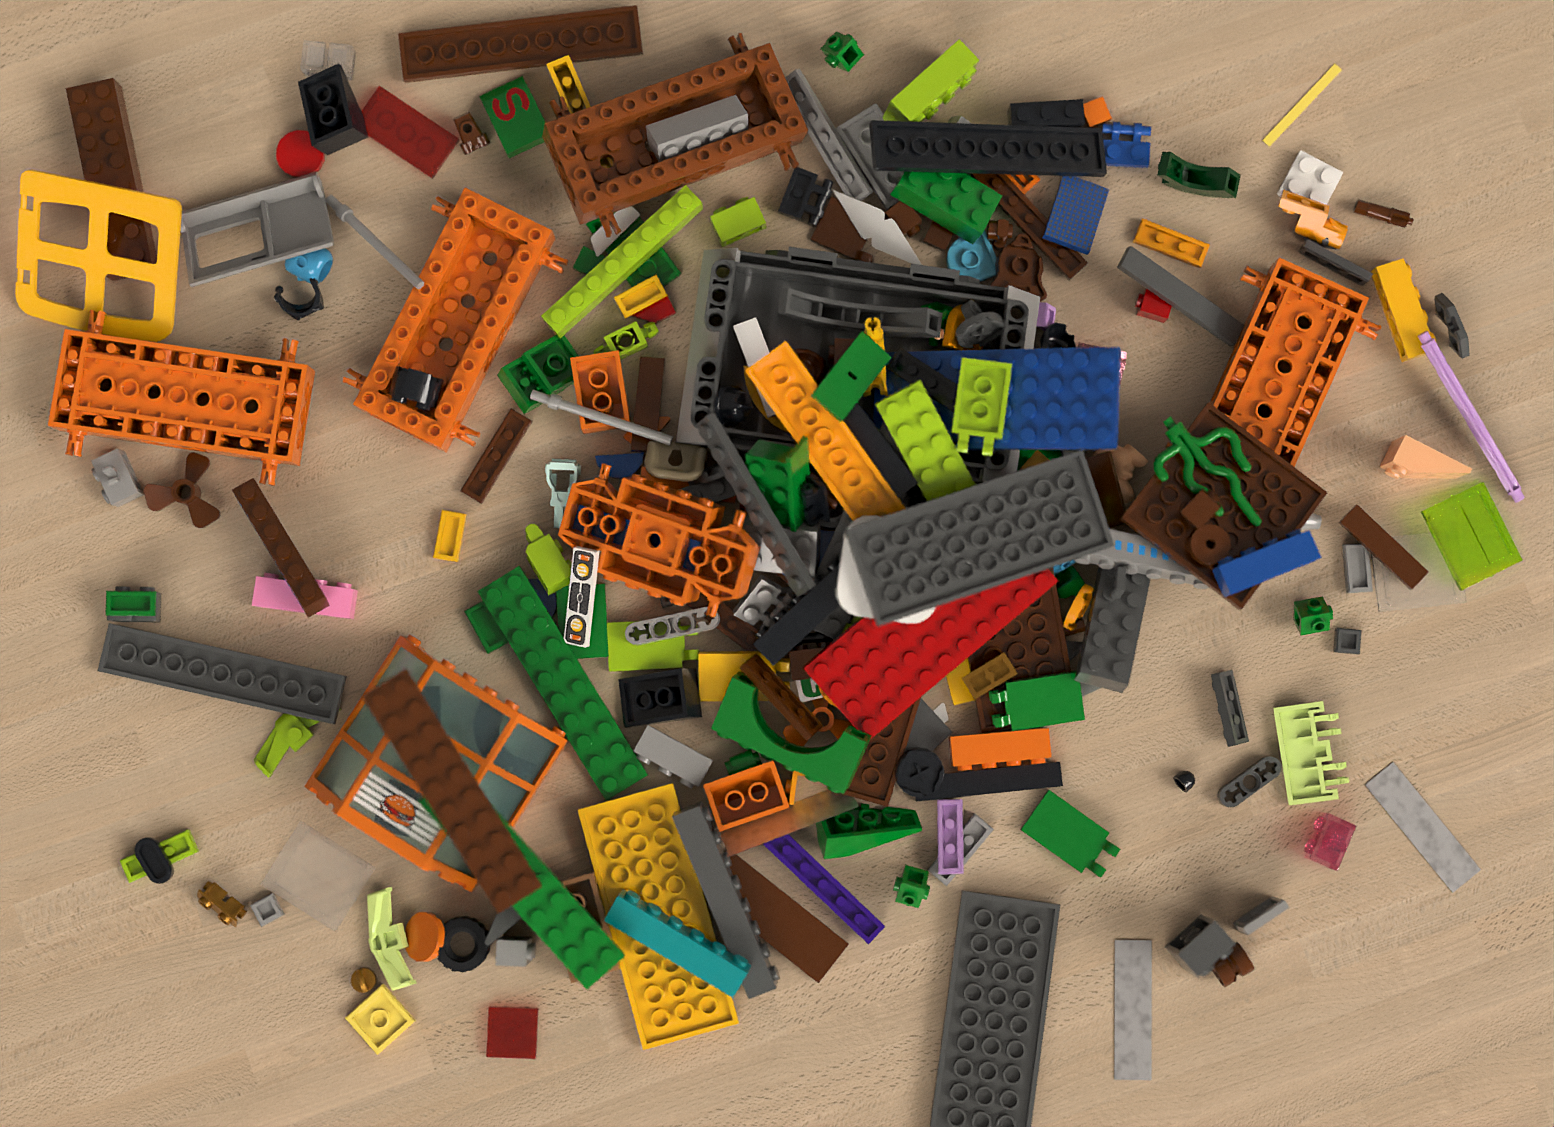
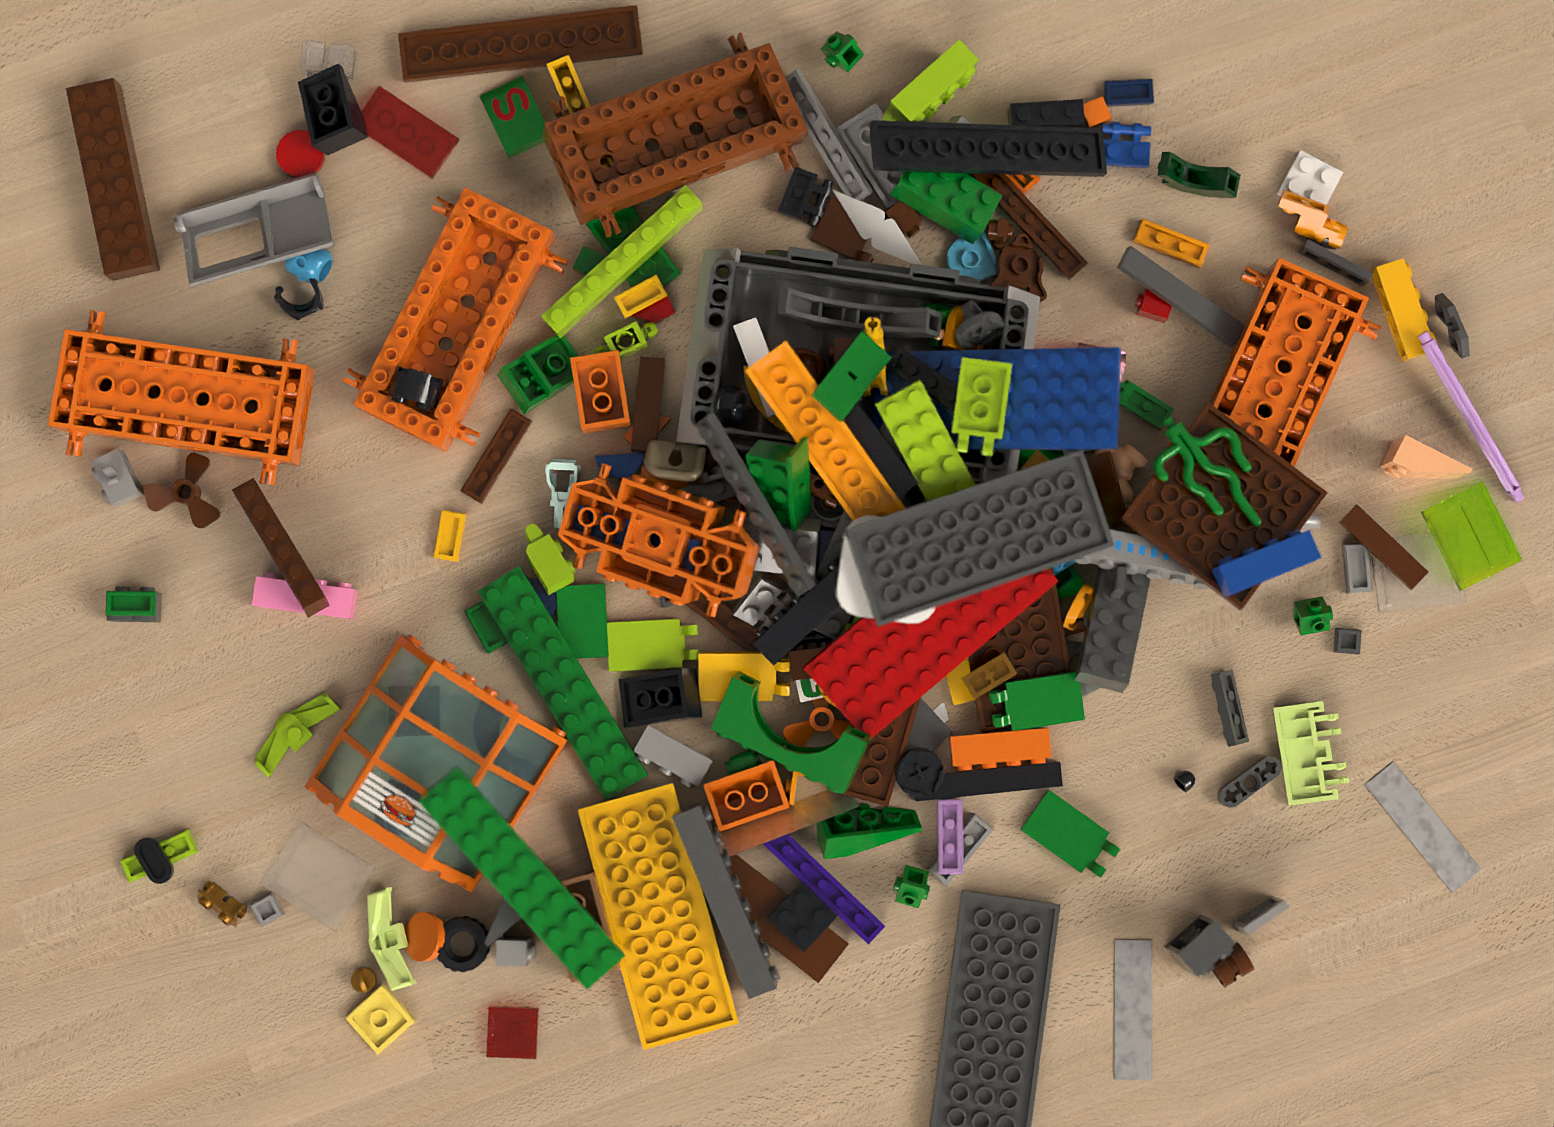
yellow window [15,170,182,342] -> none
dark grey plate [98,623,347,724] -> none
light grey bar [326,195,424,289] -> none
reddish brown plate [361,668,542,914] -> none
reddish brown plate [453,112,491,155] -> none
light grey bar [530,390,673,446] -> none
tile [564,546,600,648] -> none
white sticker [590,206,640,256] -> none
teal brick [604,889,752,998] -> none
light grey beam [625,607,720,645] -> none
light grey brick [646,95,748,162] -> none
lime brick [710,197,766,248] -> none
reddish brown tile [740,653,823,741] -> none
black hinge [801,475,830,526] -> none
reddish brown tile [923,221,954,252] -> none
lavender tile [1036,302,1056,331] -> none
black hair [1040,322,1076,349] -> none
blue tile [1042,176,1109,255] -> none
reddish brown brick [1181,488,1221,529] -> none
reddish brown piece [1188,524,1230,565] -> none
light yellow sticker [1262,64,1342,147] -> none
clear pink brick [1304,813,1356,871] -> none
reddish brown piece [1354,199,1414,228] -> none
none -> black plate [768,881,838,952]
none -> dark blue tile [1103,79,1154,107]
none -> green hinge [1119,380,1174,430]

